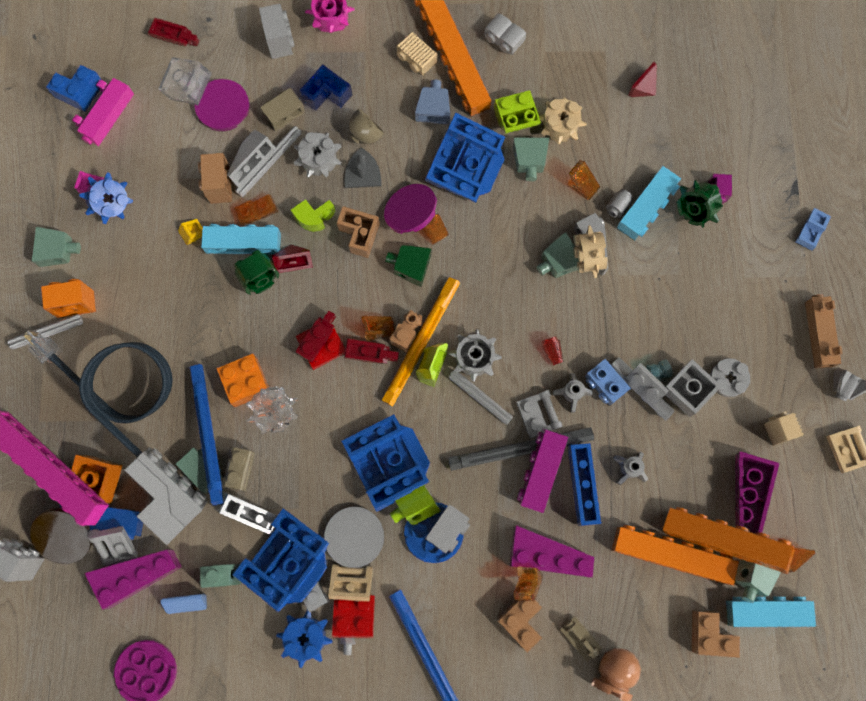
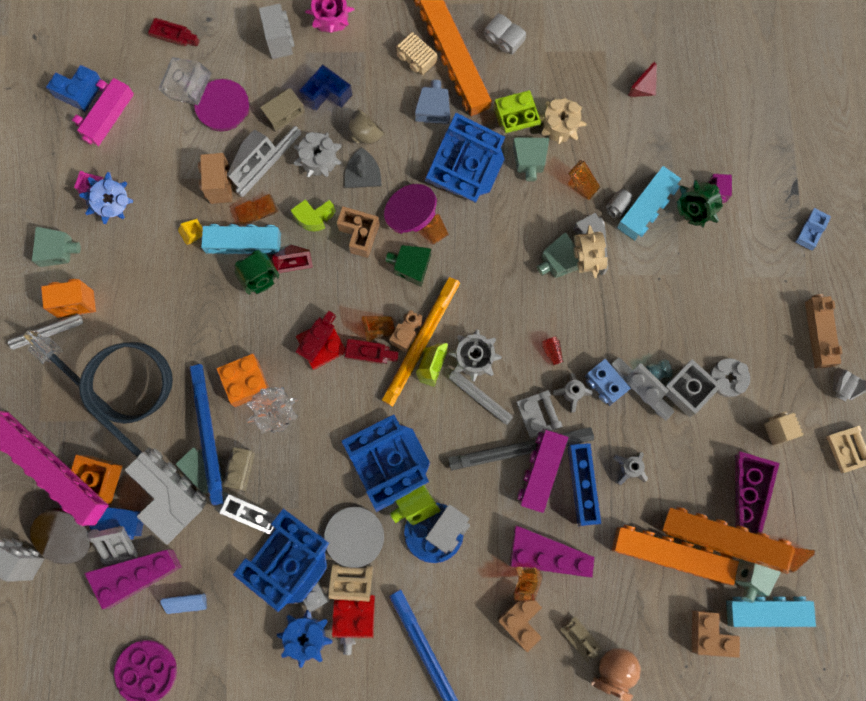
sand green torso [200,564,241,588] -> none

